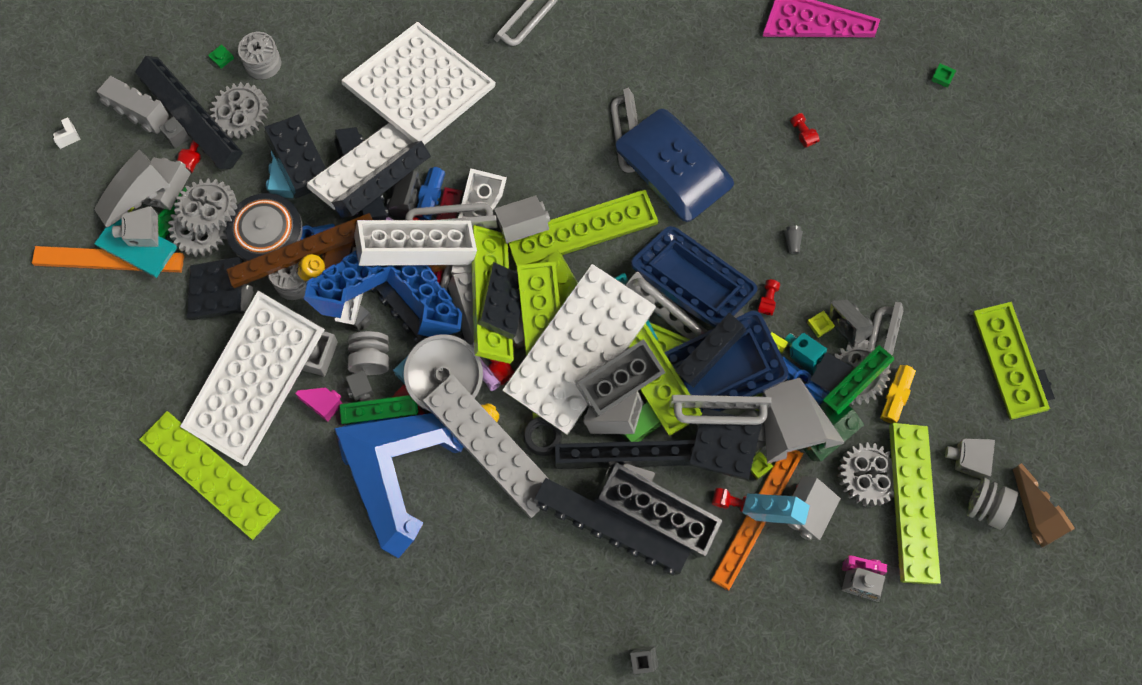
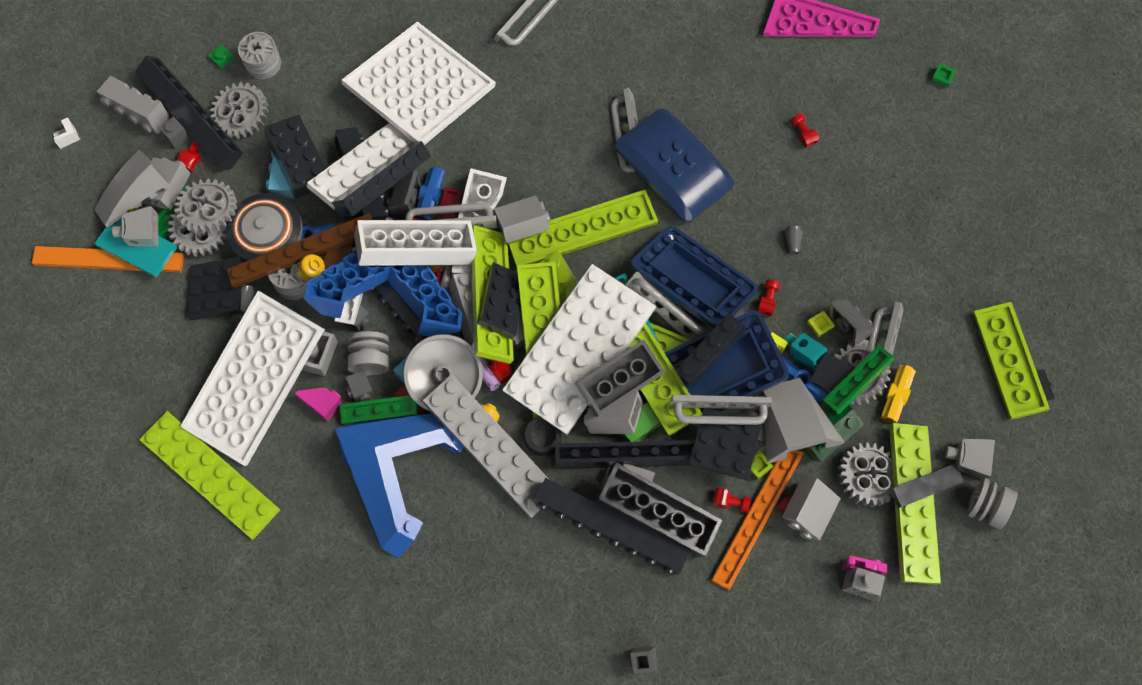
medium azure brick [742,493,810,525] -> none
medium nougat wedge [1013,463,1075,548] -> none
none -> black tile [890,464,964,508]

